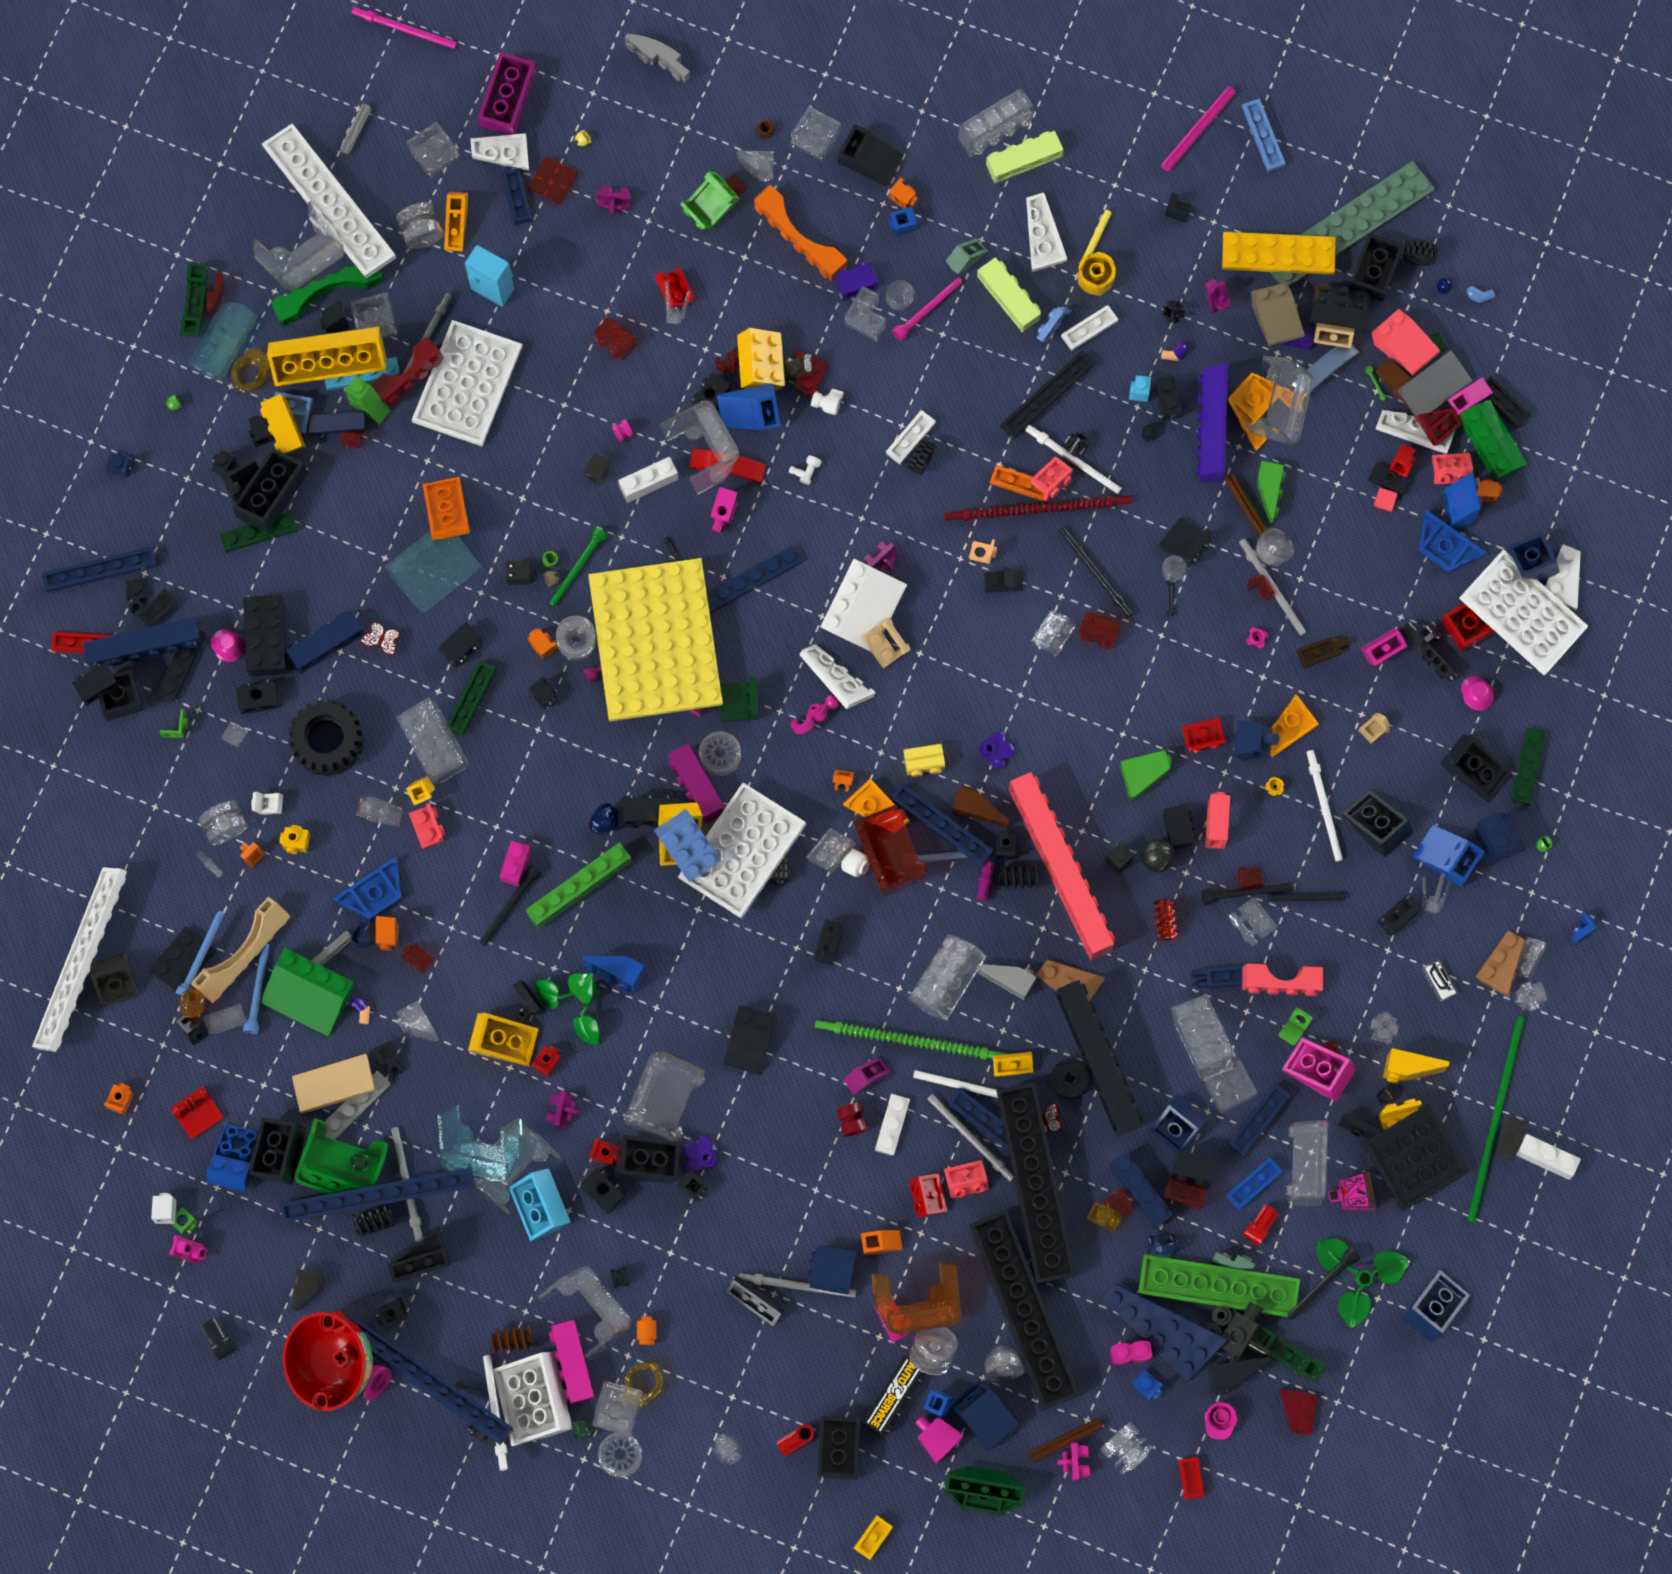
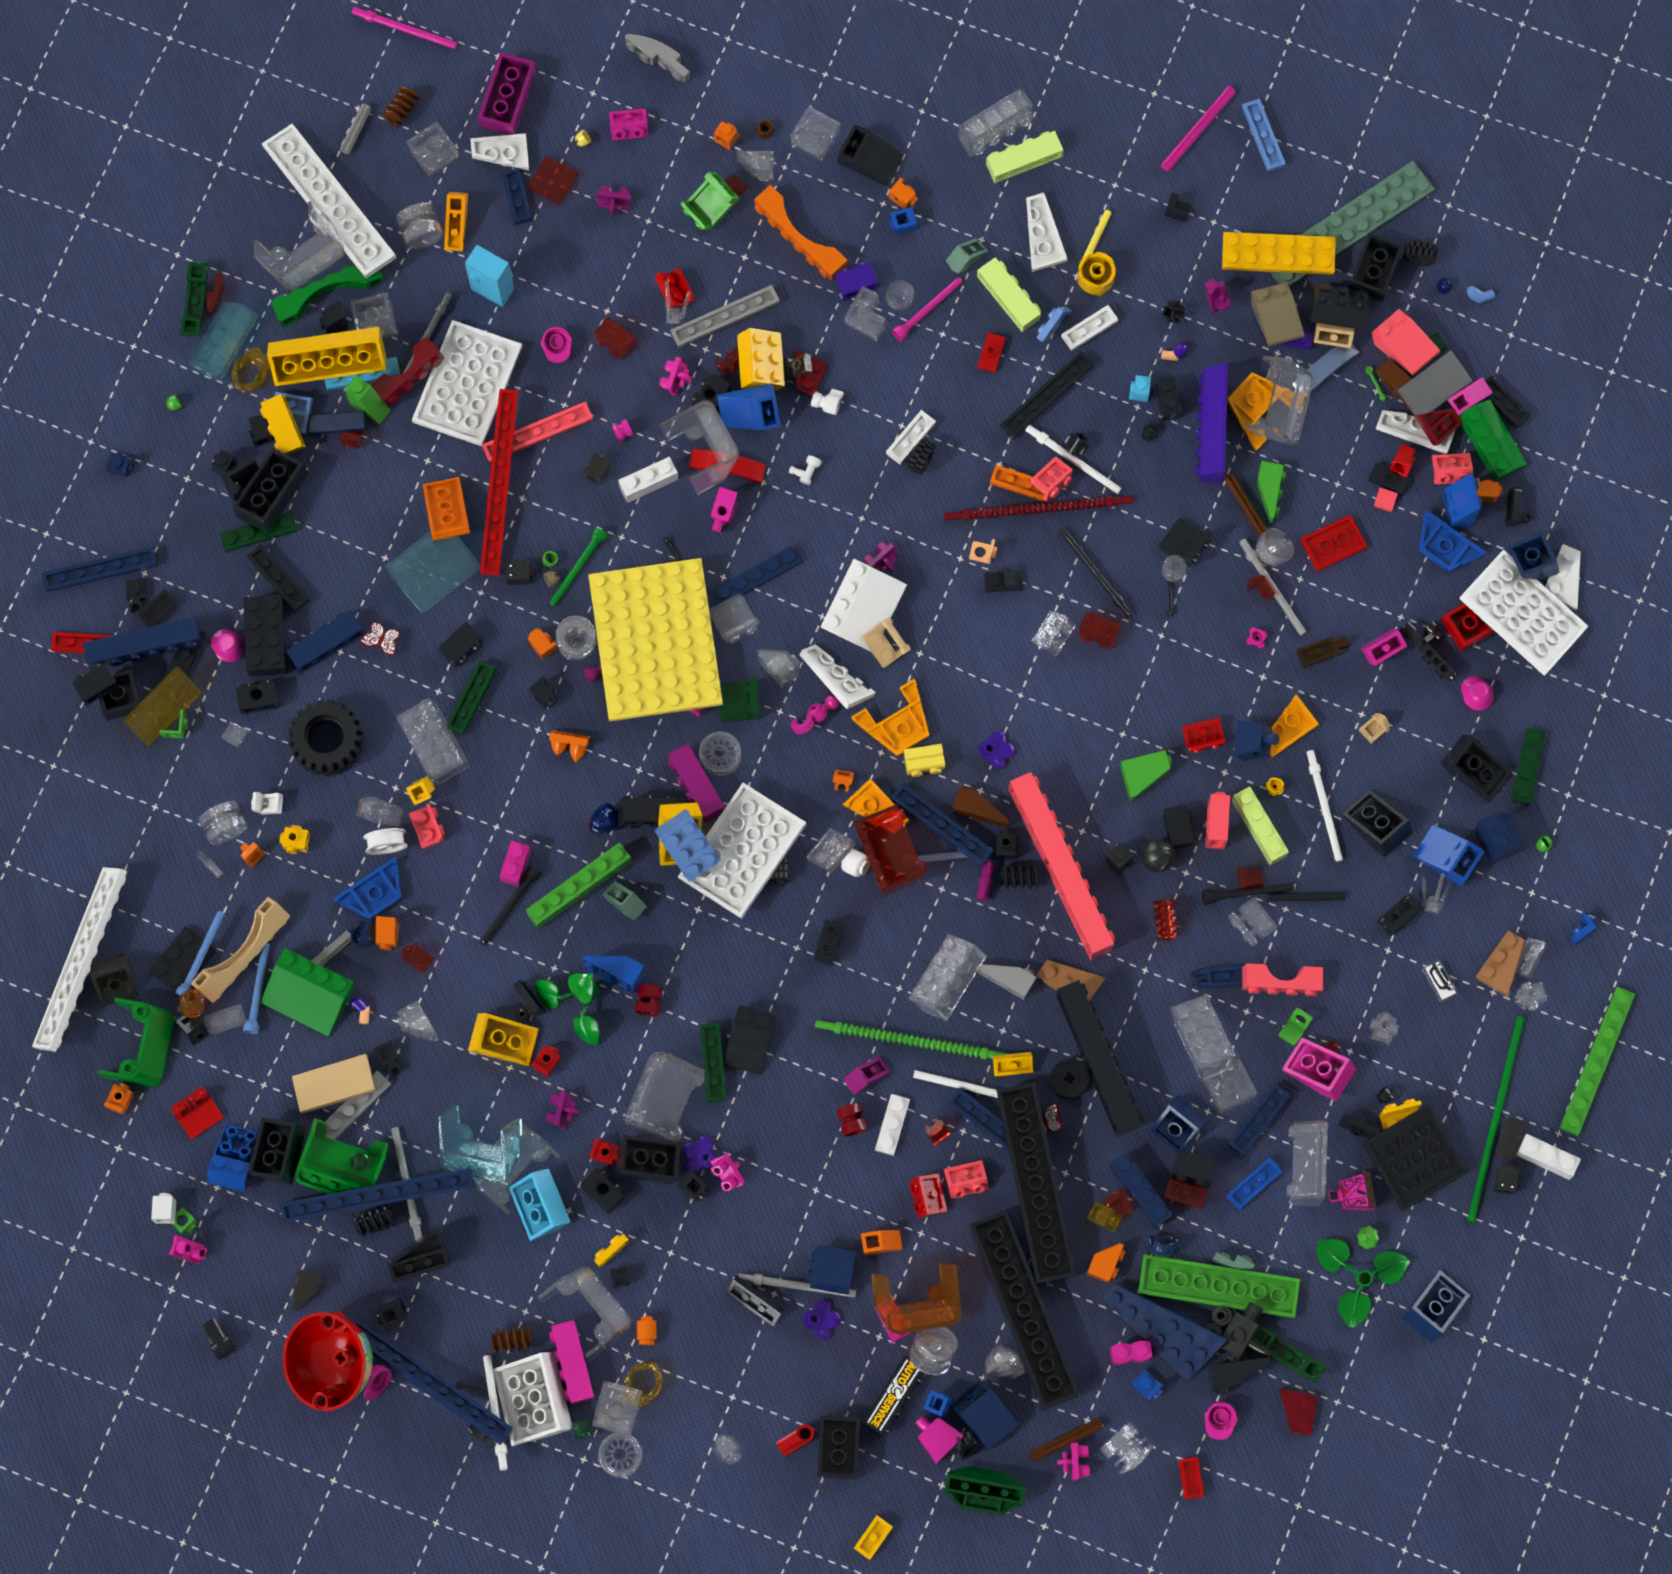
light grey bar [927,1094,1014,1182] -> none
red piece [1243,1204,1279,1246] -> none
black piece [1288,1247,1360,1319] -> none
yellow slope [1383,1048,1450,1084] -> none
none -> green windscreen [98,998,175,1087]
none -> clear yellow tile [123,667,202,746]
none -> black plate [246,544,310,612]
none -> white wheel [363,828,408,855]
none -> reddish brown piece [382,87,421,128]
none -> red plate [480,389,519,576]
none -> coral plate [482,401,593,463]
none -> dark pink hat [541,327,572,363]
none -> orange tile [549,730,590,762]
none -> yellow plate [594,1234,629,1268]
none -> sand green slope [603,881,647,921]
none -> dark pink bracket [609,108,649,141]
none -> dark red wheel [634,984,663,1016]
none -> dark pink hips [659,357,692,396]
none -> light grey plate [670,285,780,348]
none -> dark green plate [700,1023,727,1103]
none -> clear bracket [709,594,760,644]
none -> dark pink hips [710,1153,745,1192]
none -> orange brick [714,121,740,150]
none -> clear slope [757,649,800,689]
none -> dark purple plate [803,1300,842,1339]
none -> light orange wing [851,679,929,756]
none -> clear red tile [924,1119,950,1146]
none -> black plate [956,1432,980,1460]
none -> red plate [977,332,1006,373]
none -> orange slope [1086,1243,1125,1283]
none -> yellowish green brick [1231,786,1289,866]
none -> red tile [1300,515,1368,573]
none -> bright green piece [1357,1225,1380,1250]
none -> pearl dark grey brick [1494,1164,1520,1195]
none -> black piece [1505,487,1532,527]
none -> bright green plate [1559,987,1635,1136]

